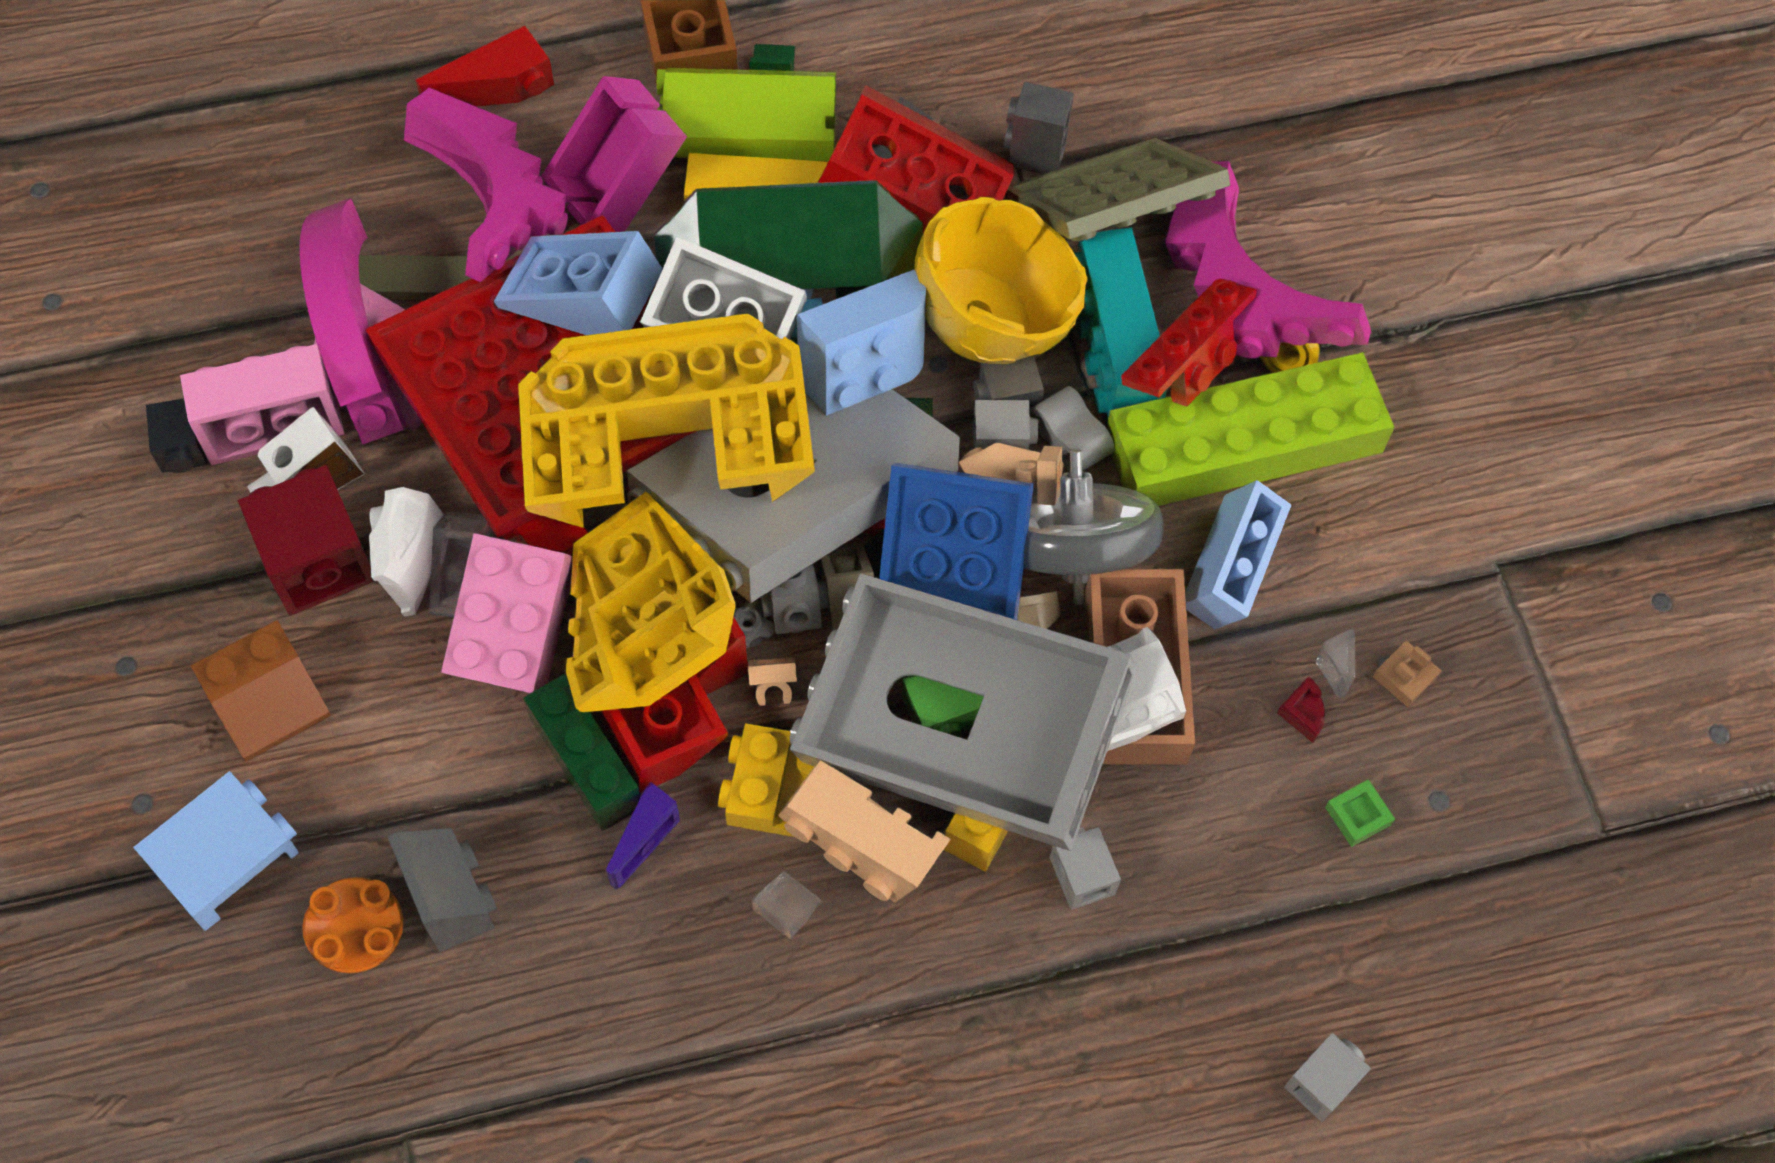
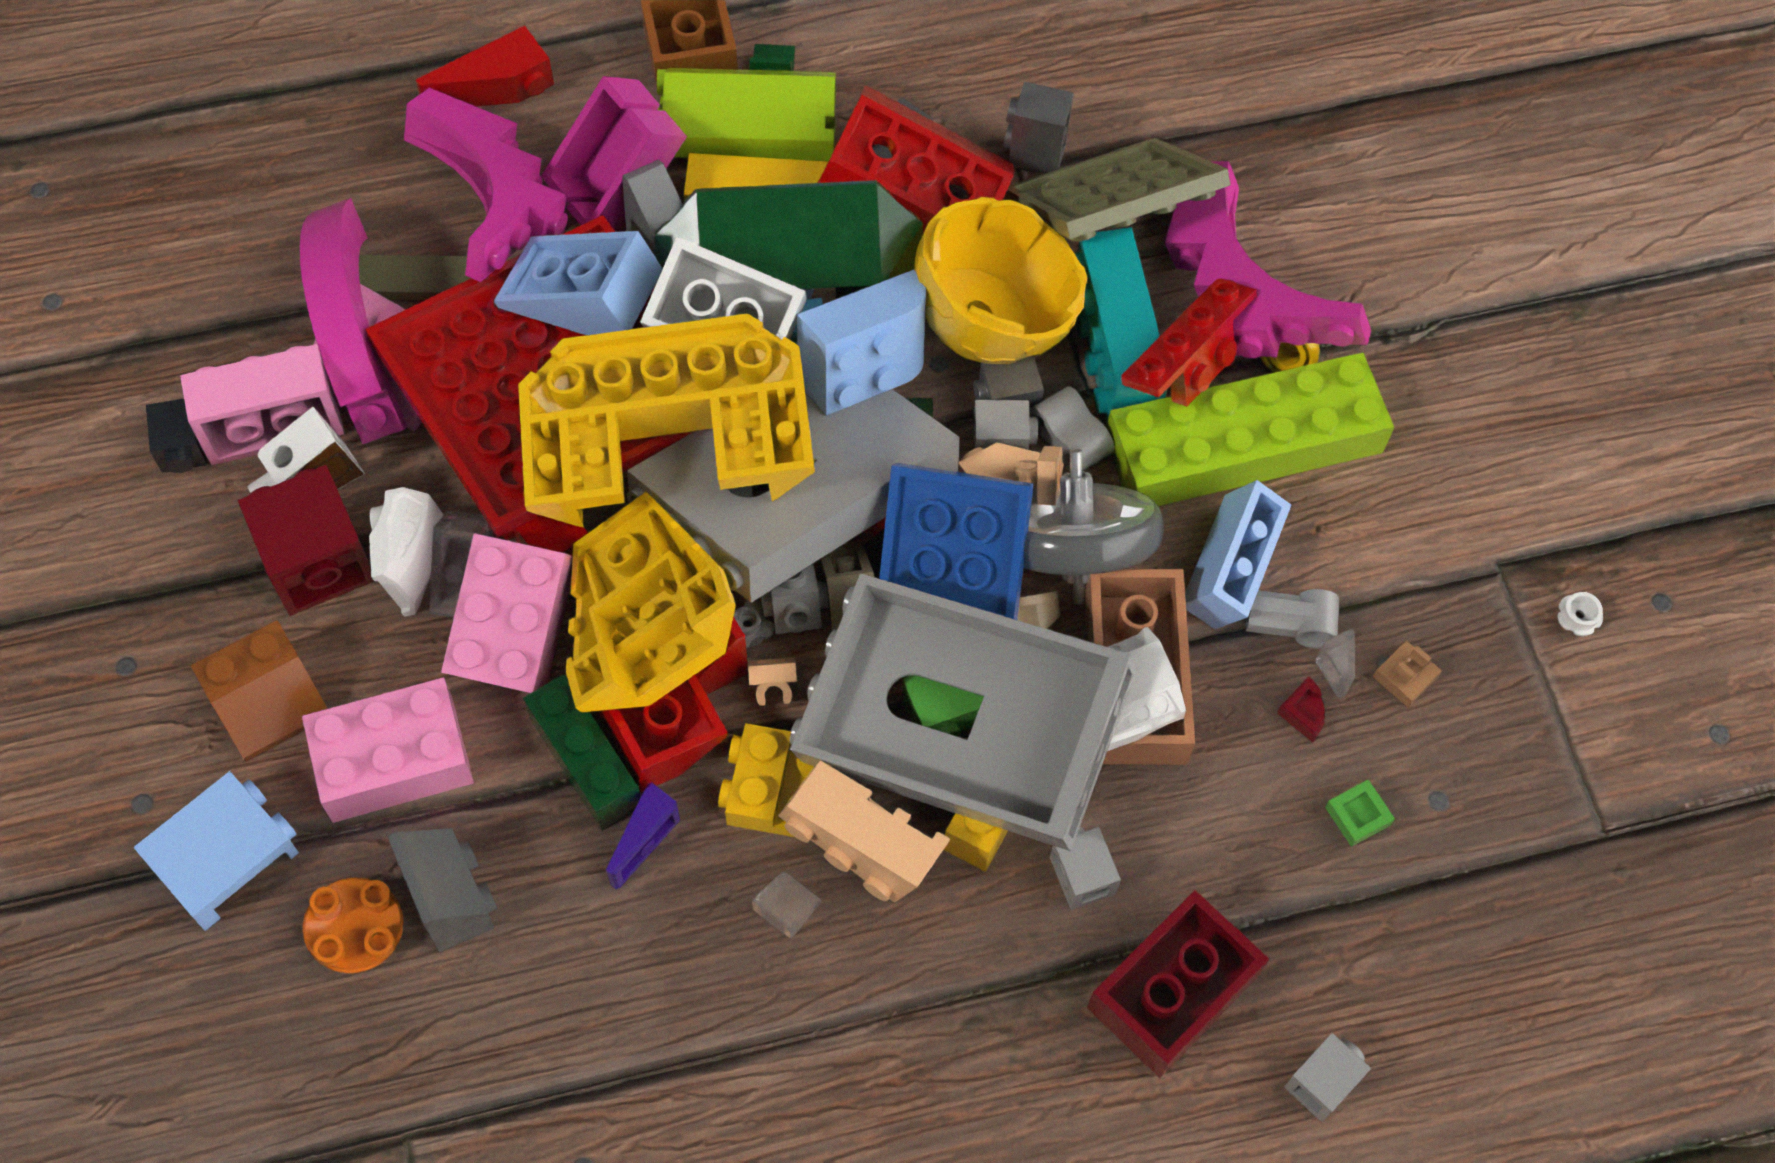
none -> bright pink brick [302,677,474,823]
none -> slope [622,159,683,258]
none -> dark red brick [1087,890,1270,1078]
none -> light grey piece [1245,589,1339,649]
none -> white plate [1557,592,1603,636]

